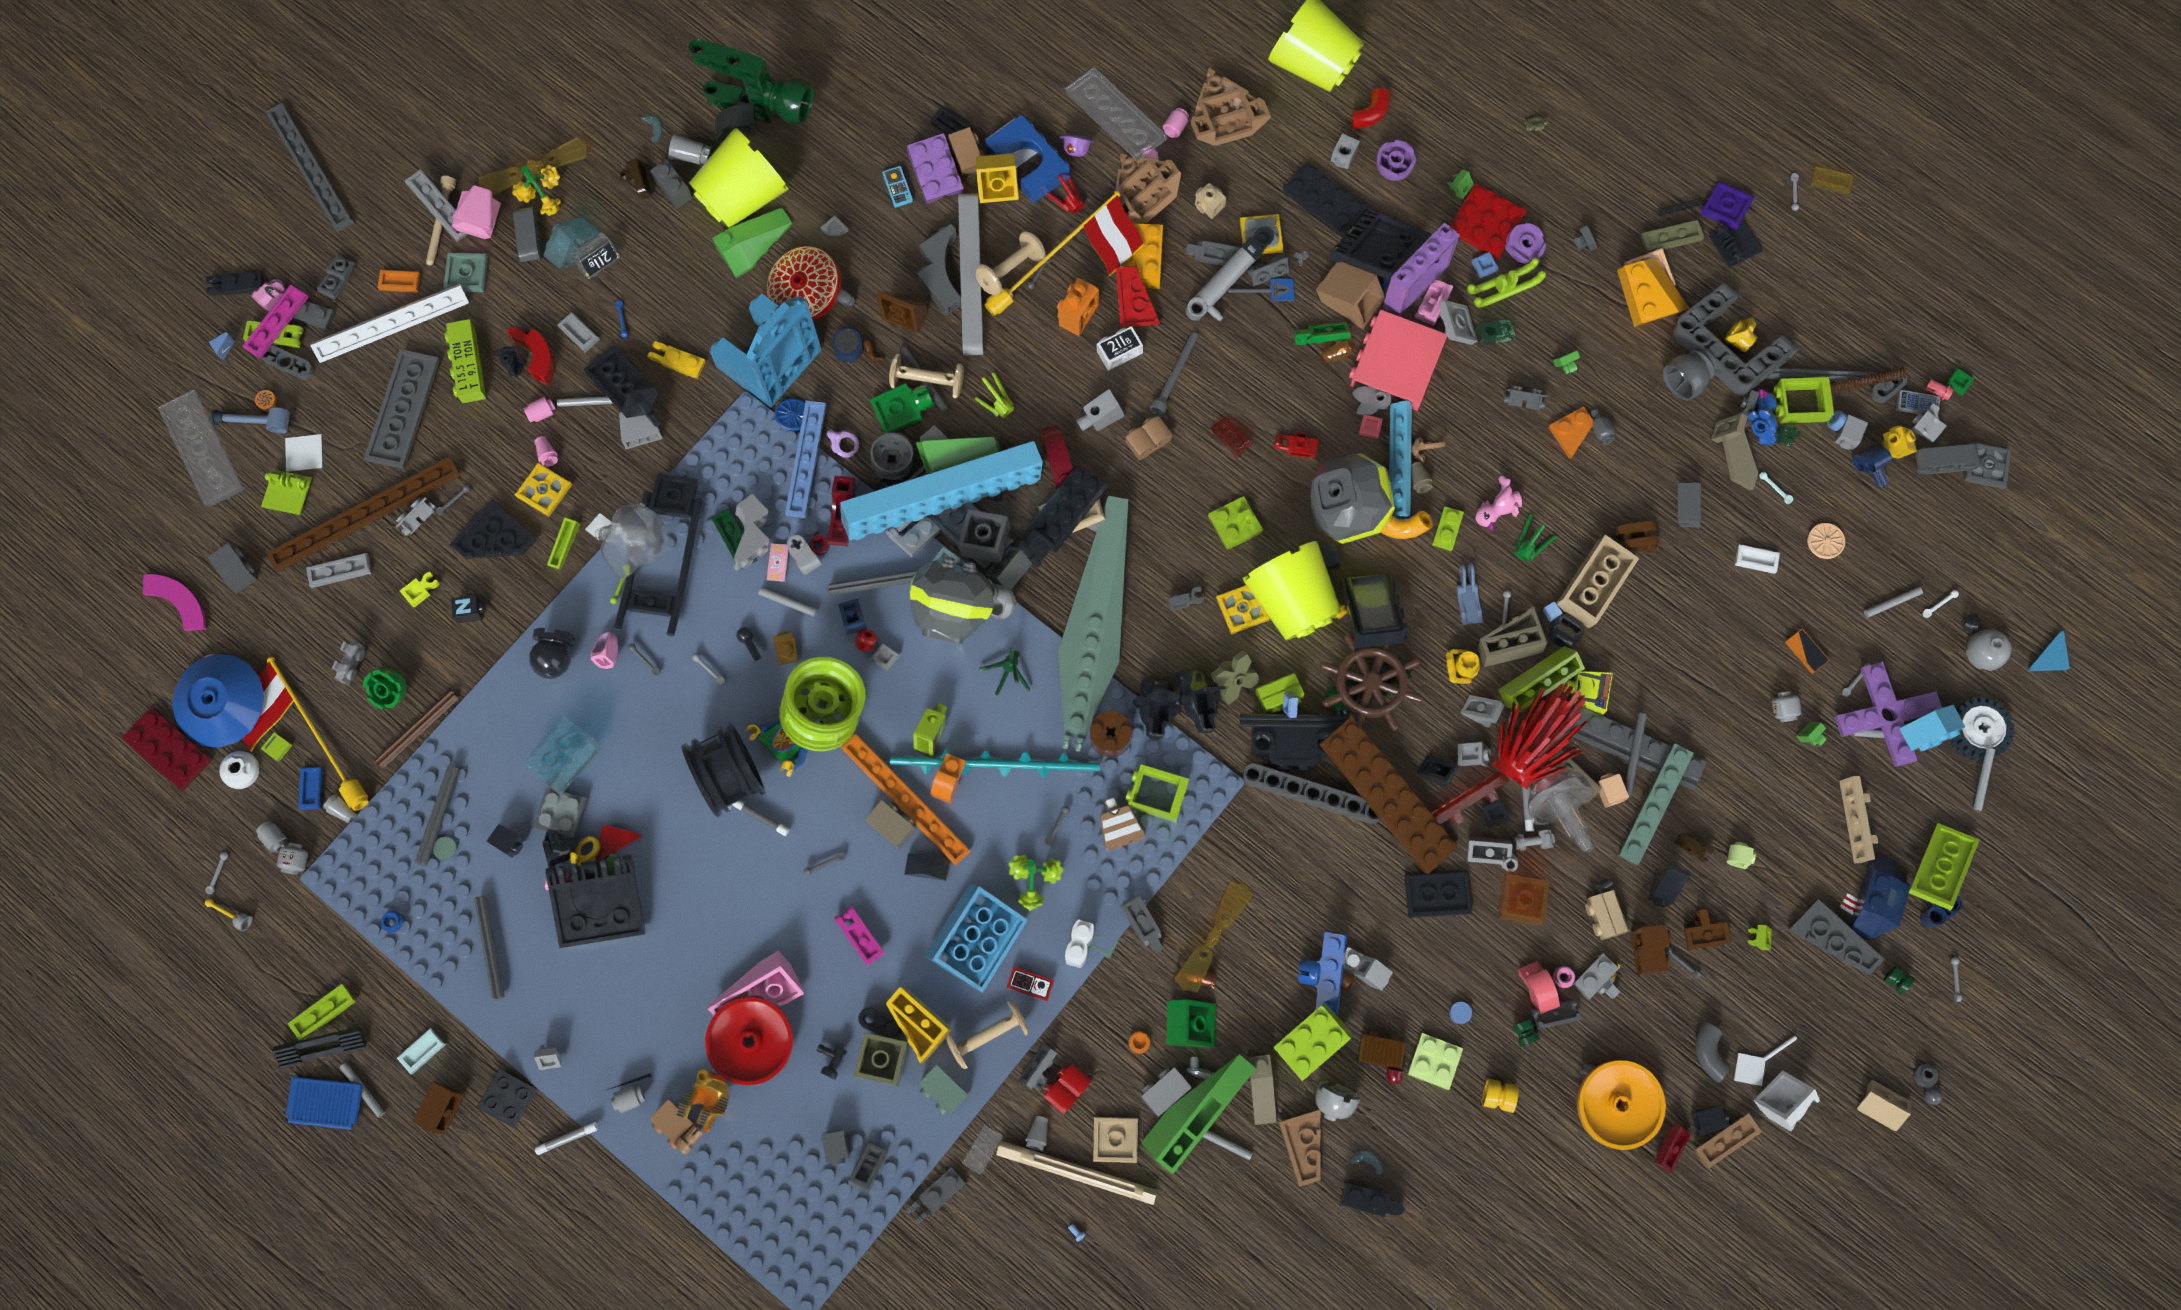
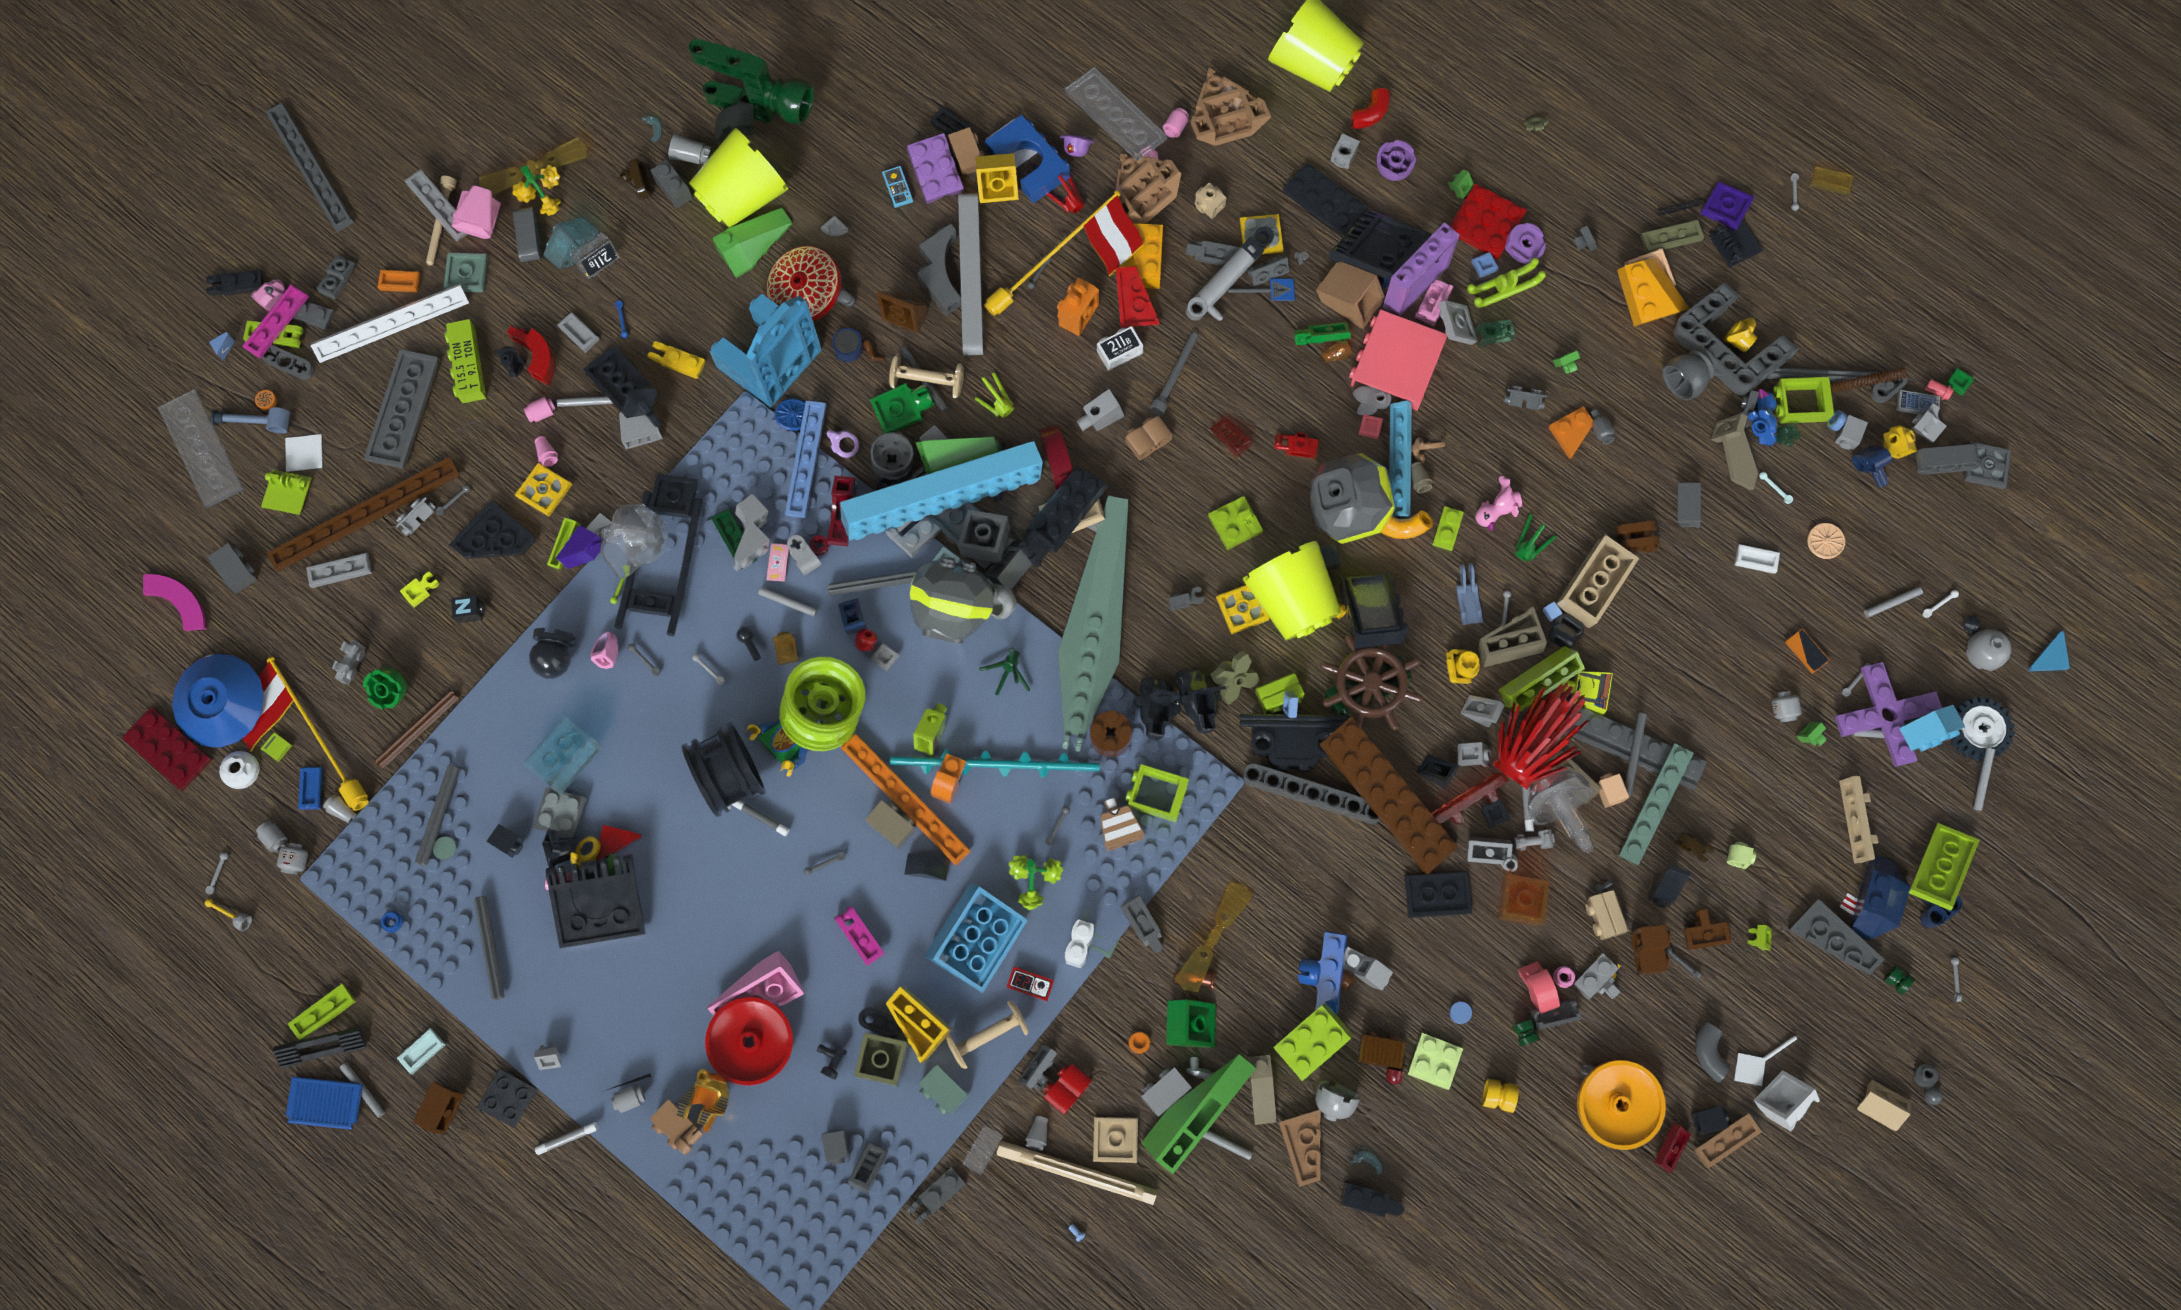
tan hose [976,231,1045,295] -> none
none -> dark purple slope [556,525,606,569]

